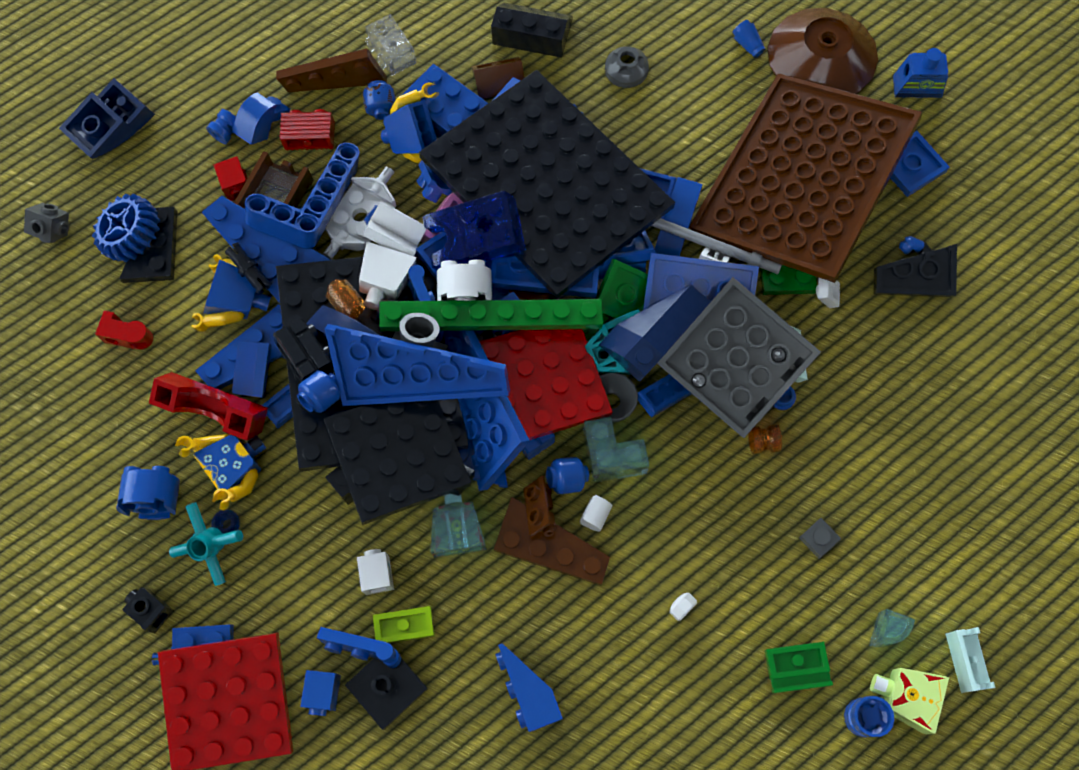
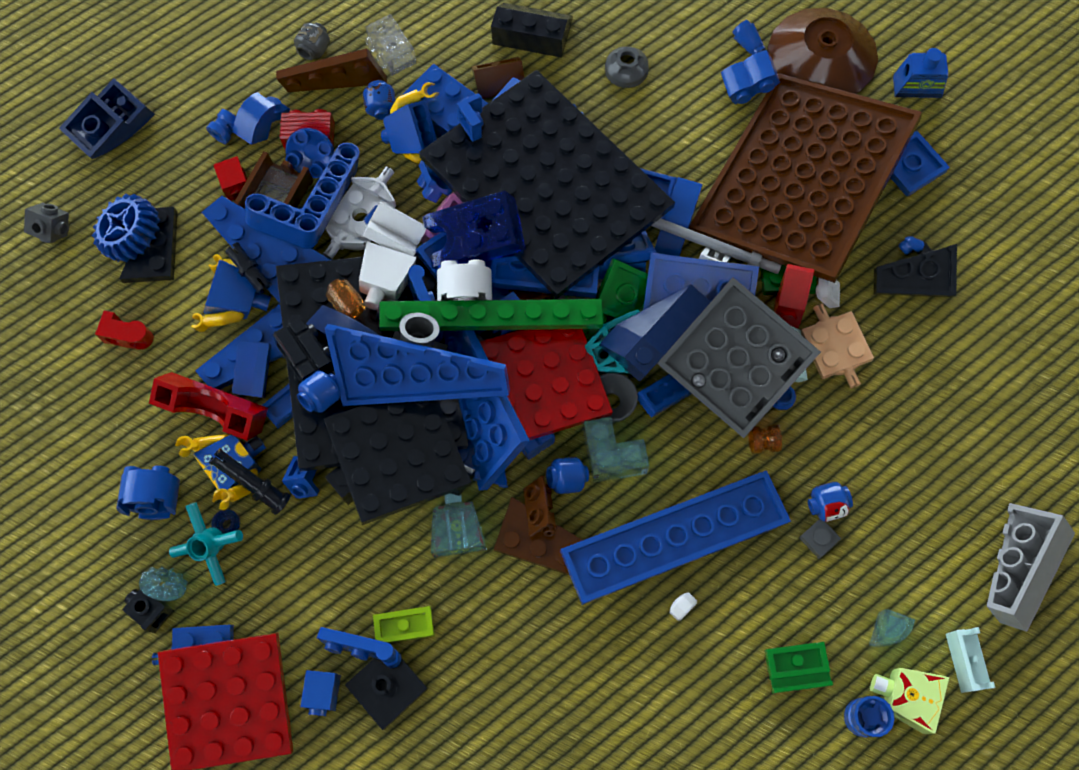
white brick [357,549,394,595] -> none
blue slope [495,643,563,733] -> none
white brick [579,495,612,532] -> none
none -> clear light blue gear [139,566,188,601]
none -> black pin [208,448,291,515]
none -> blue bracket [282,456,320,499]
none -> blue dish [285,128,334,178]
none -> dark grey head [294,23,330,60]
none -> blue bracket [457,93,483,142]
none -> blue plate [560,470,791,605]
none -> blue brick [721,50,780,104]
none -> red slope [774,264,814,328]
none -> light nougat plate [801,303,874,389]
none -> blue head [808,482,853,522]
none -> light grey wedge [987,503,1075,632]

